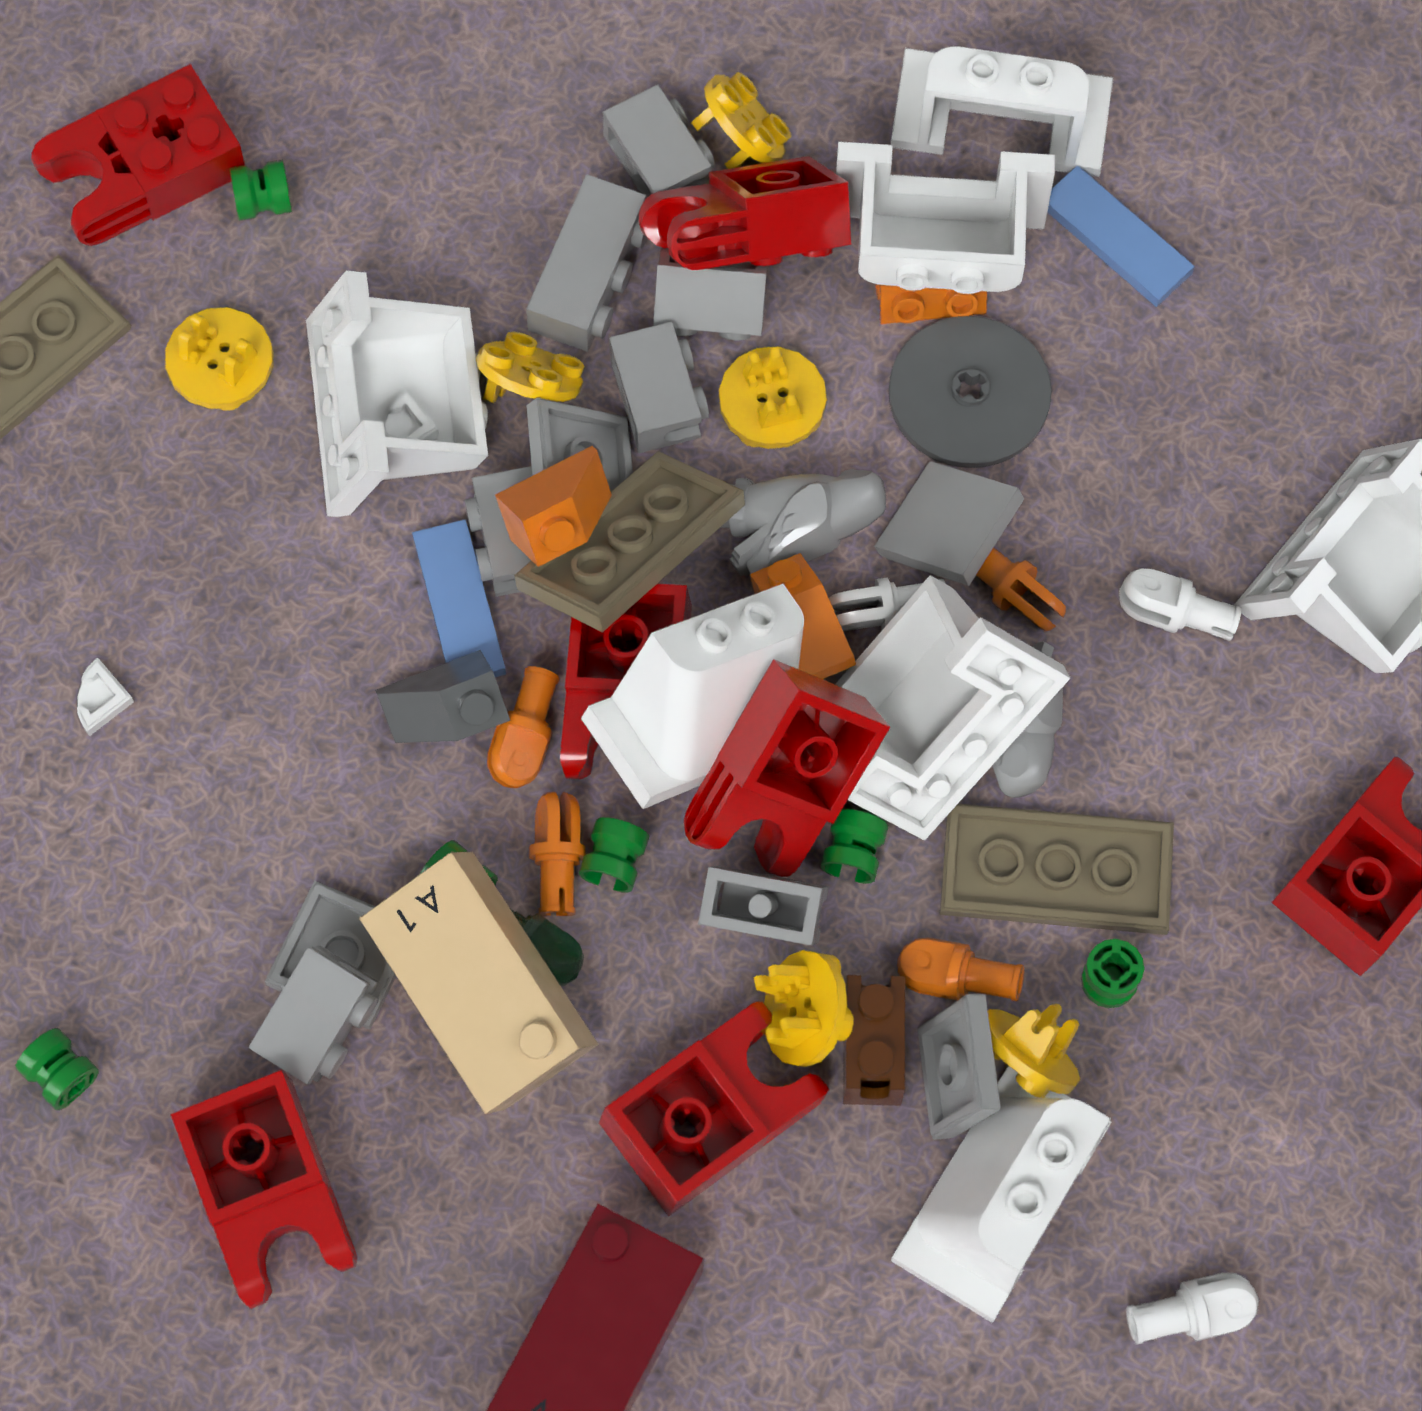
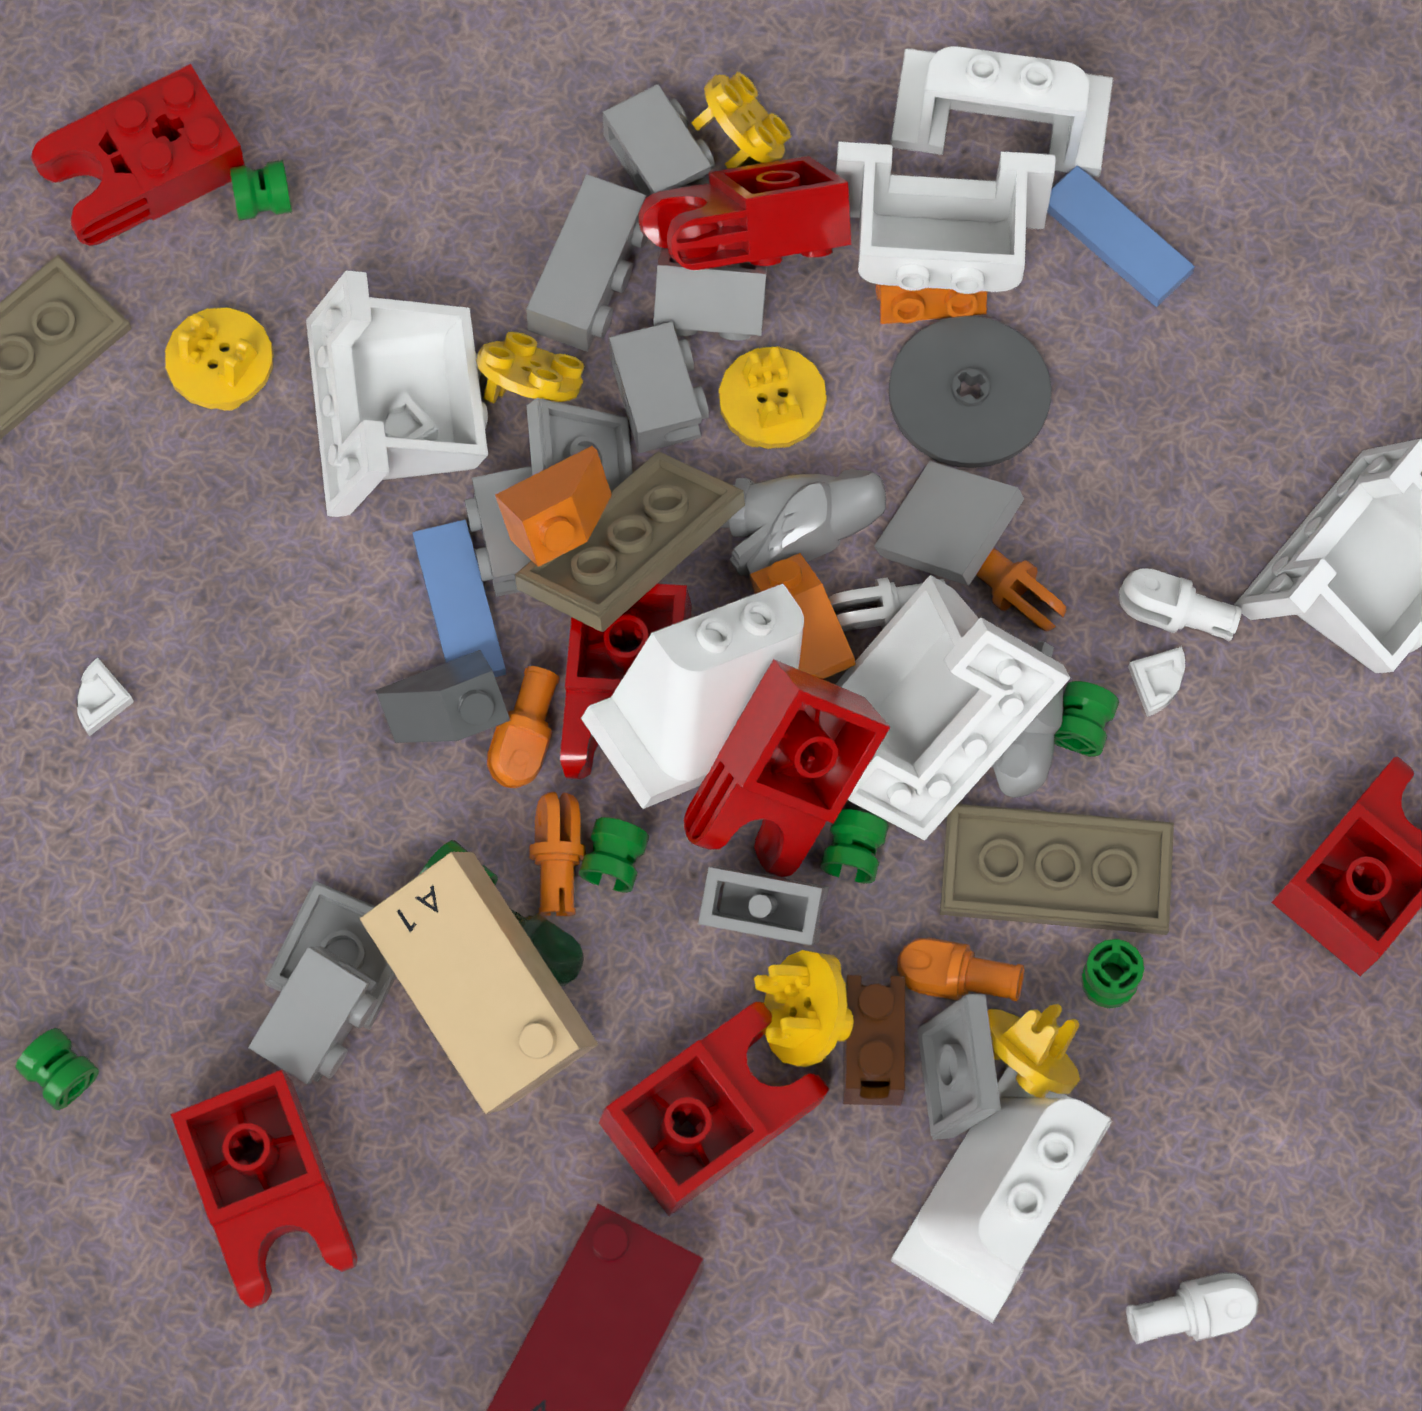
none -> green wheel [1054,681,1119,757]
none -> white tile [1128,647,1185,717]

